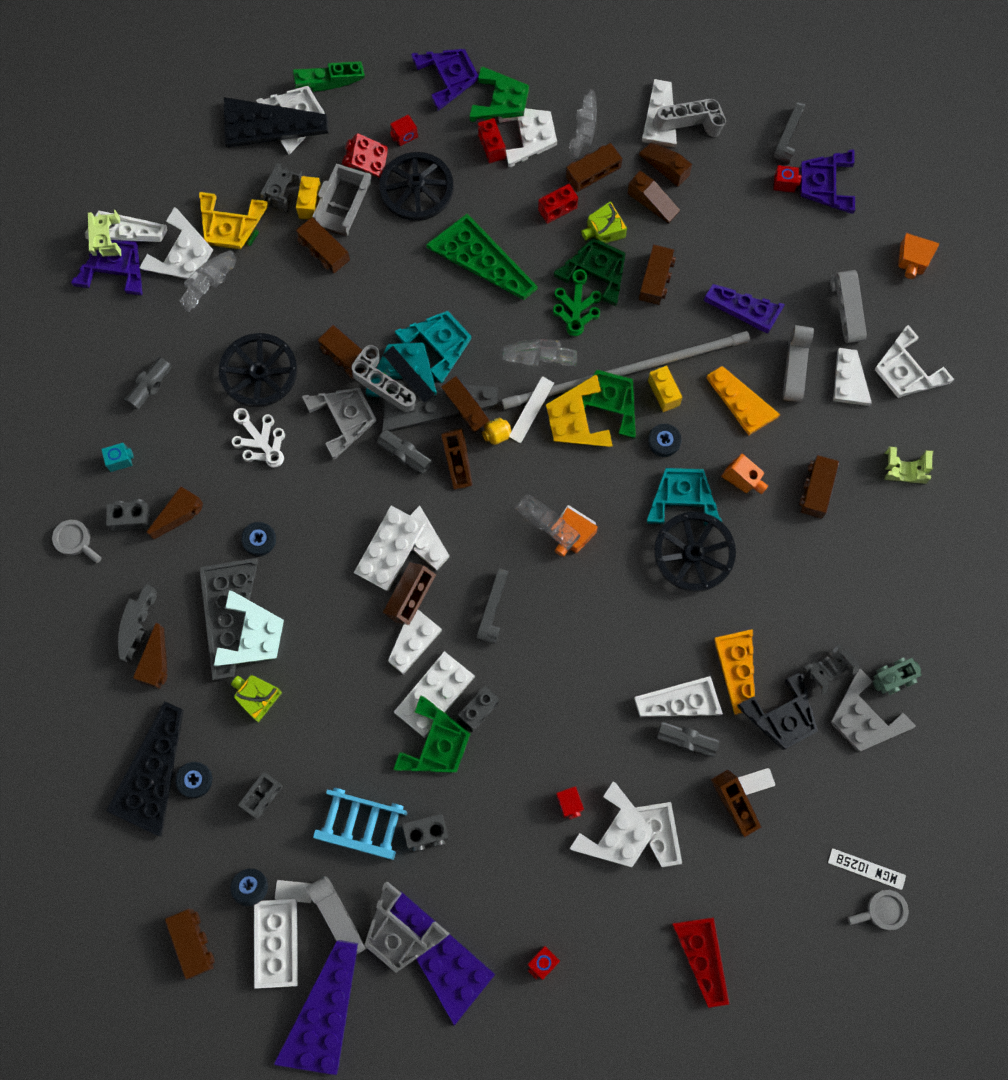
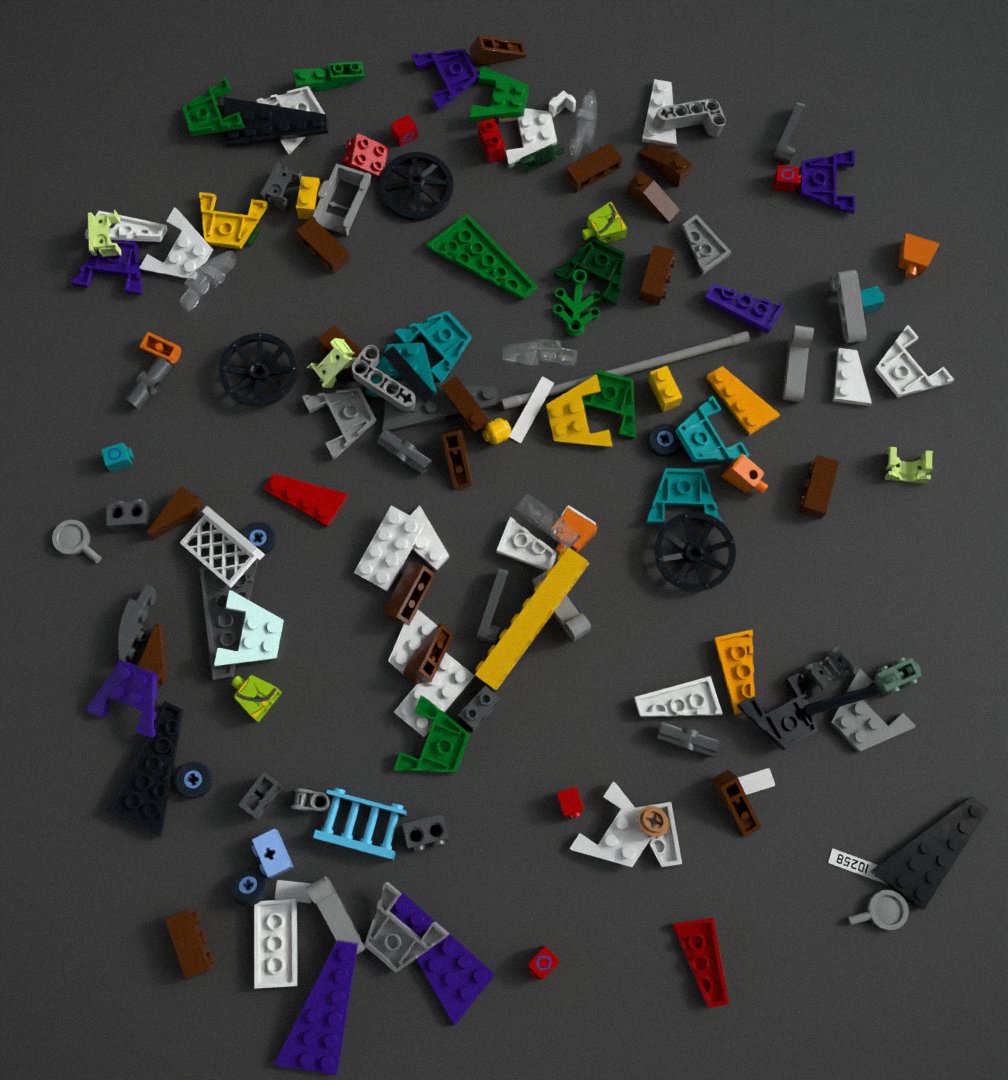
white plant [232,408,285,468] -> none
red brick [538,184,578,224] -> none
none -> dark purple wing [86,660,157,738]
none -> orange brick [139,331,181,364]
none -> white fence [180,506,265,588]
none -> green wing [182,77,245,136]
none -> light blue brick [251,829,294,879]
none -> red wing [263,473,348,527]
none -> light grey piece [291,788,332,813]
none -> yellowish green piece [307,338,356,388]
none -> reddish brown slope [403,623,454,685]
none -> reddish brown slope [470,35,527,65]
none -> yellow brick [475,547,589,690]
none -> white wing [496,517,557,571]
none -> clear green hinge [520,144,564,173]
none -> light grey beam [532,571,591,642]
none -> white bracket [549,90,576,118]
none -> medium nougat gear [637,806,669,839]
none -> teal wing [675,396,750,463]
none -> light grey wing [682,214,731,275]
none -> black axle [803,685,880,716]
none -> teal brick [860,286,885,314]
none -> black wing [870,797,989,910]

